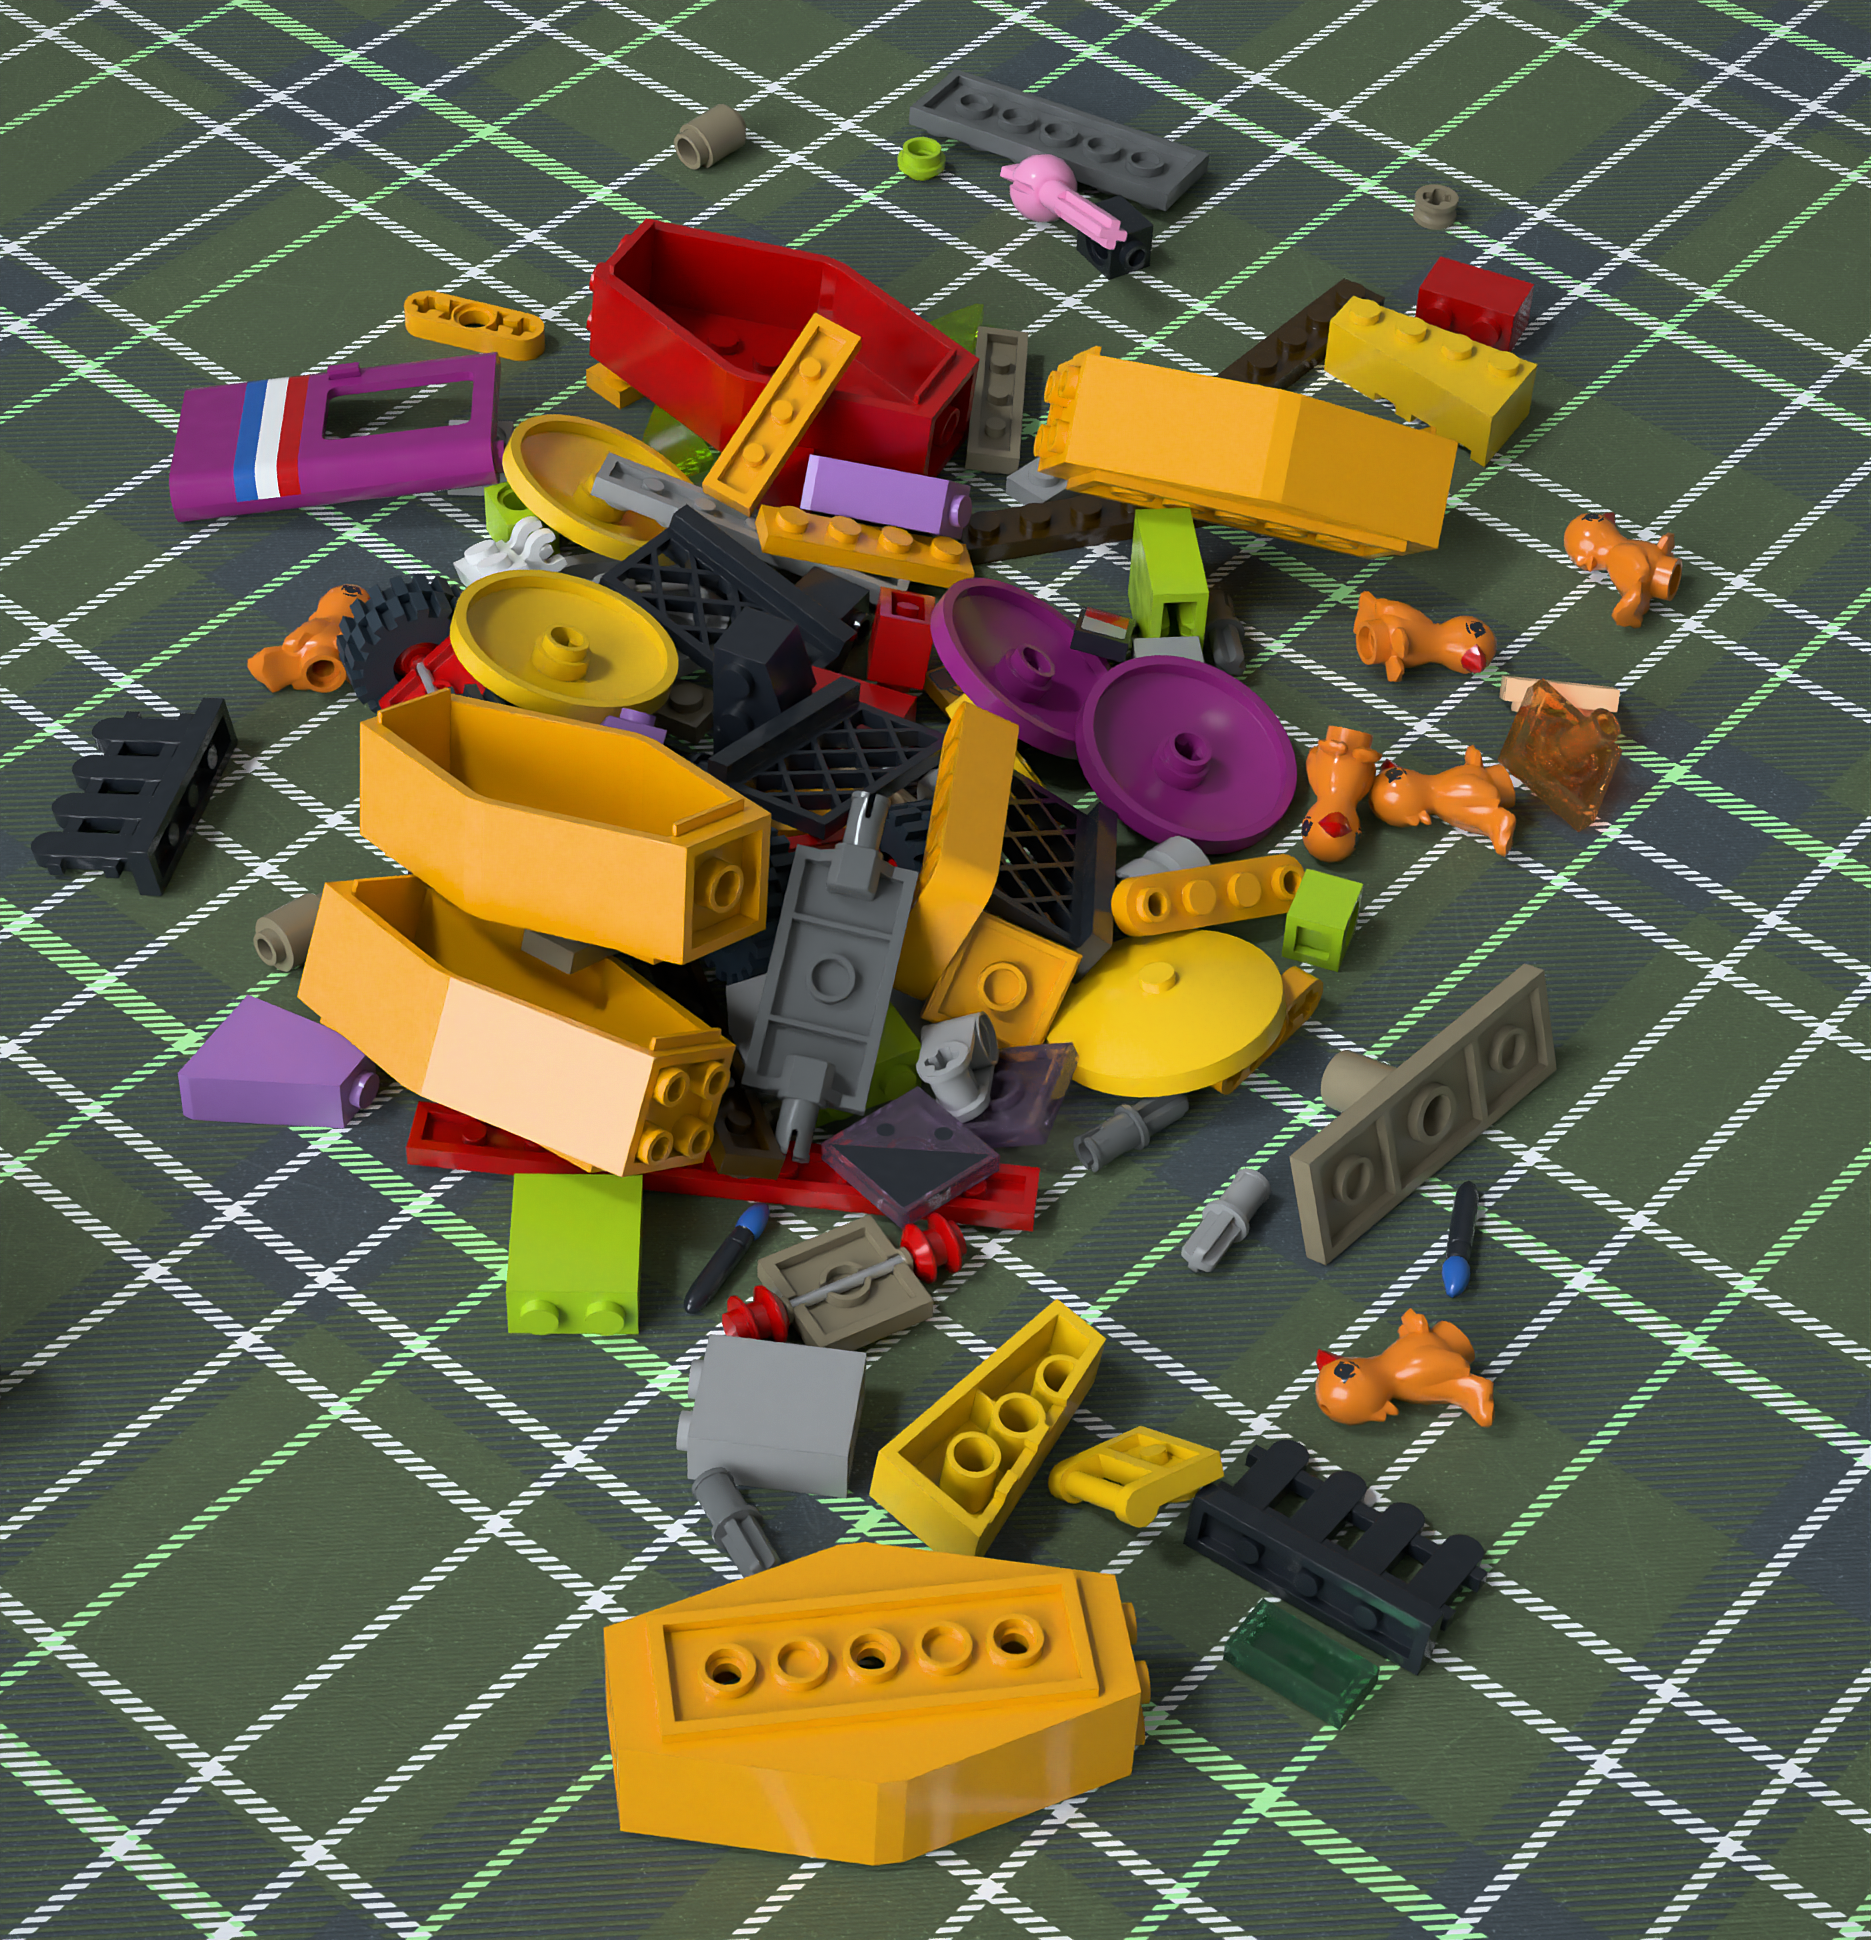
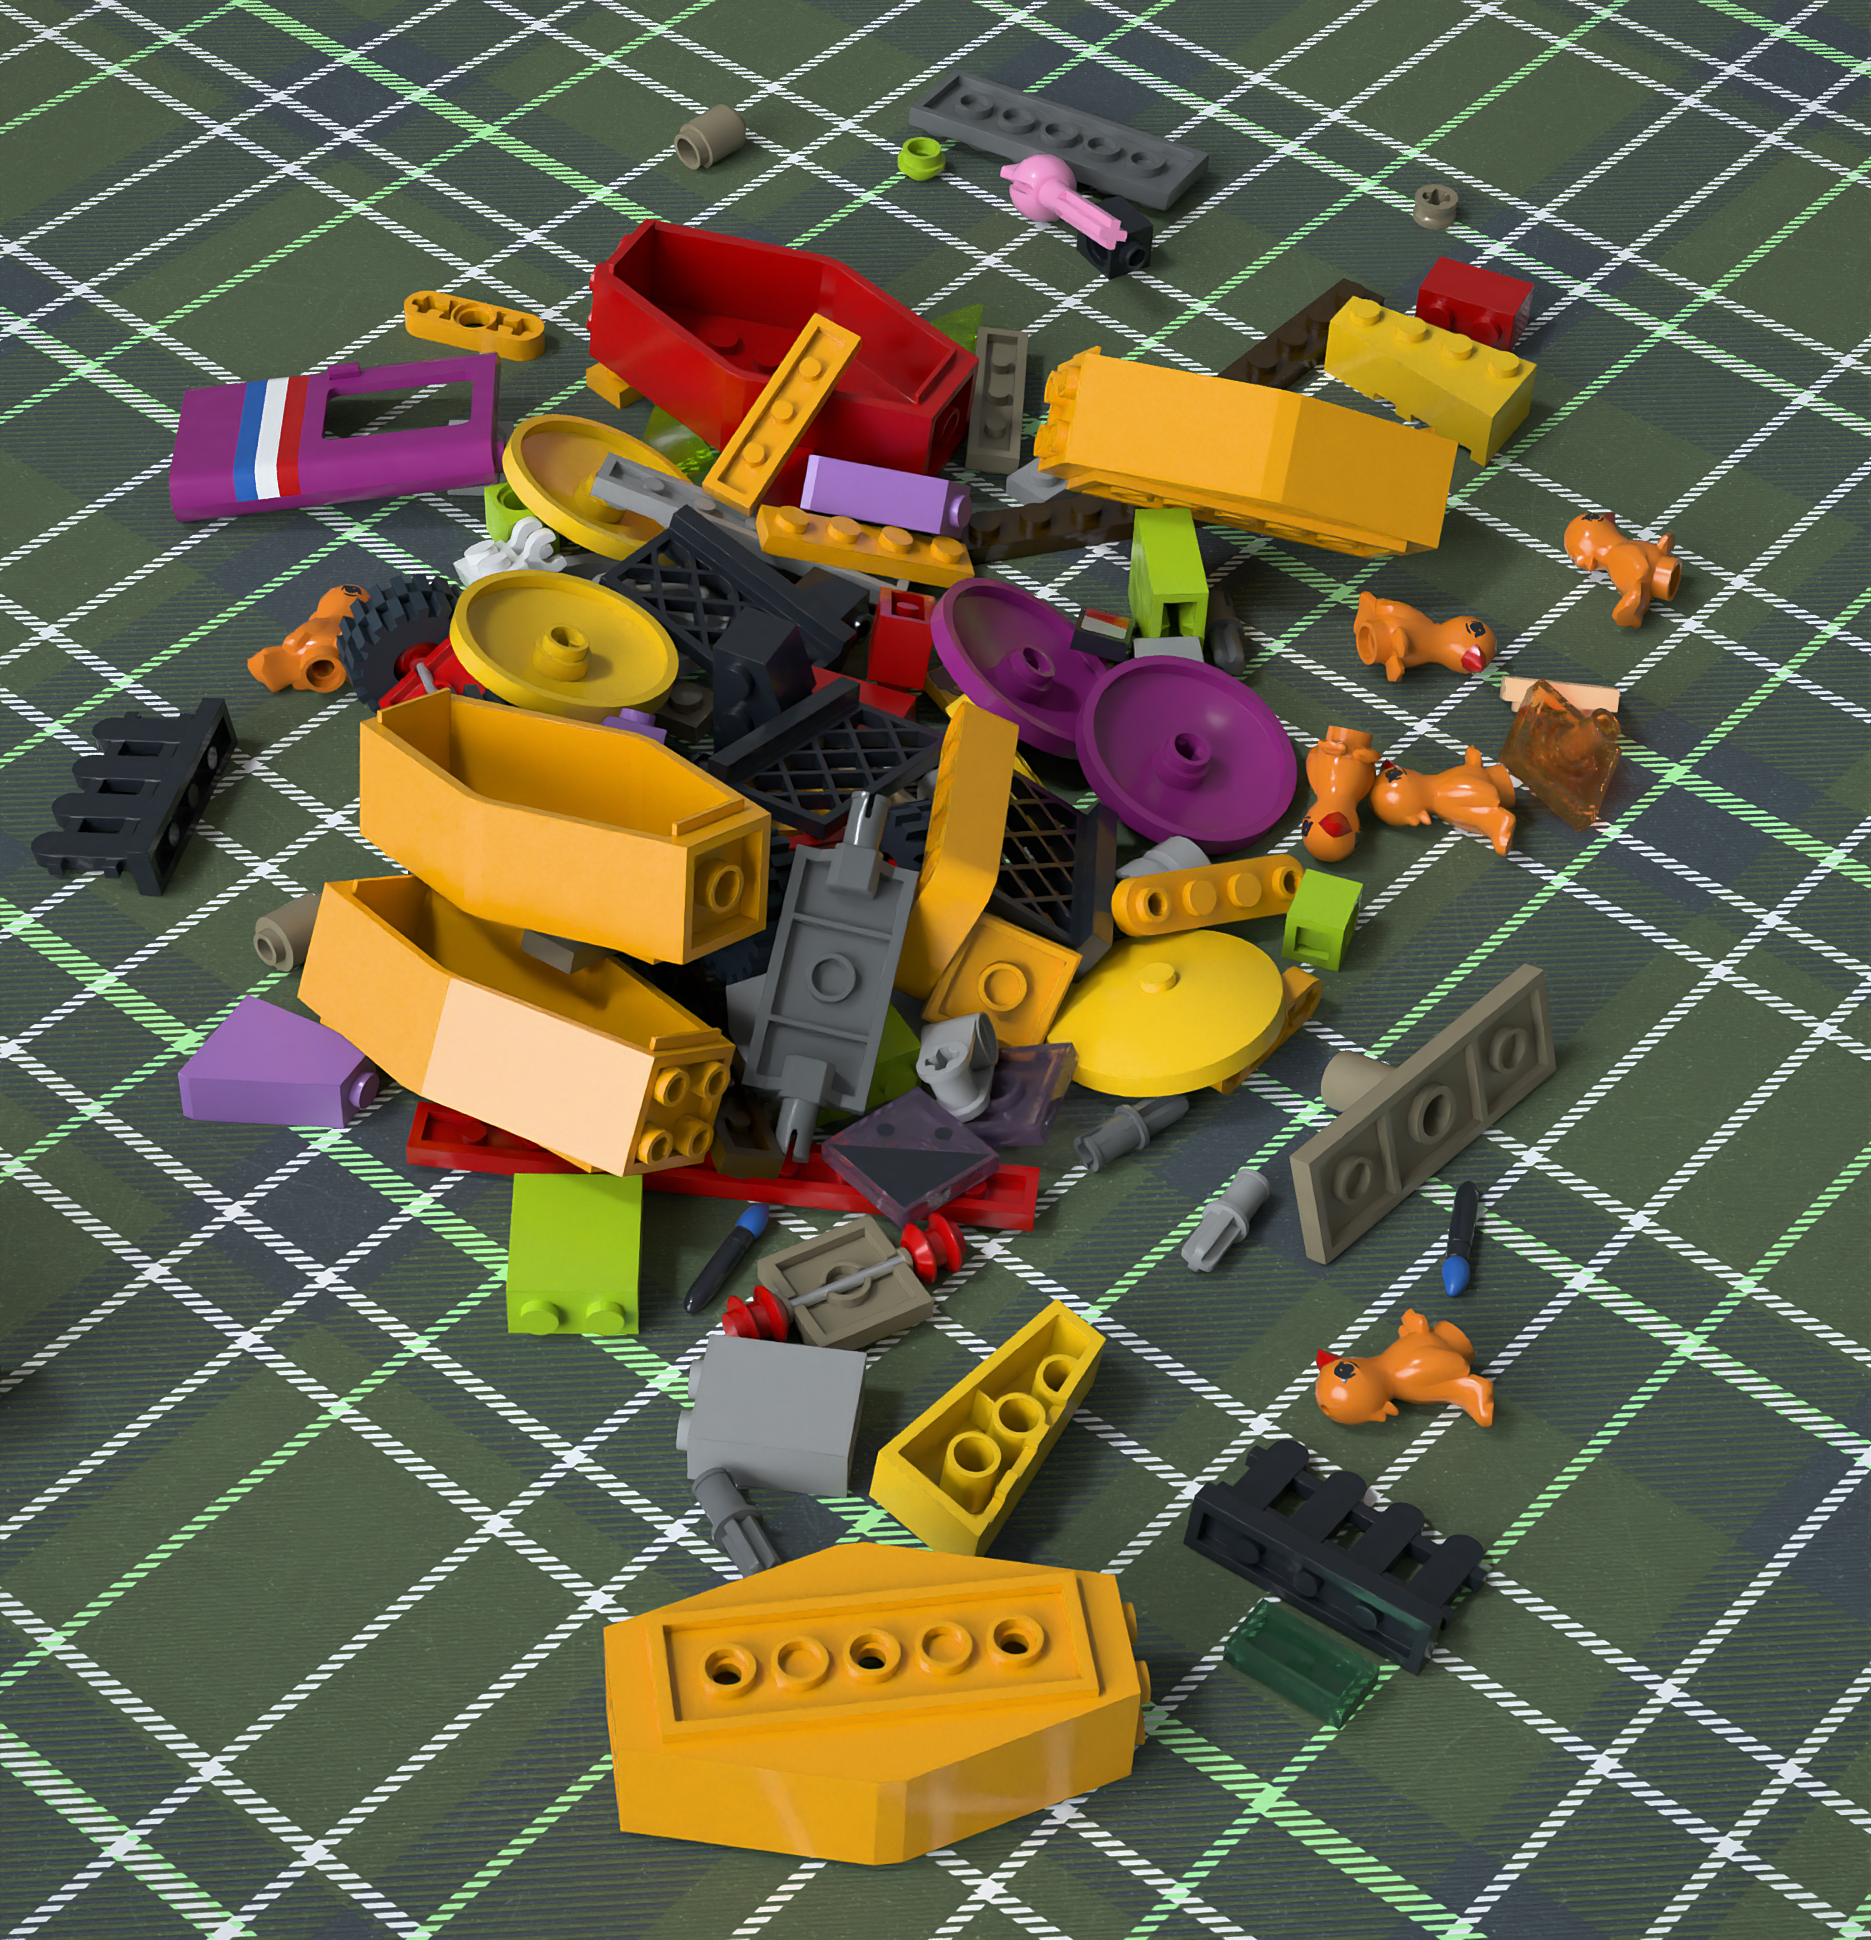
yellow plate [1048,1426,1224,1528] -> none

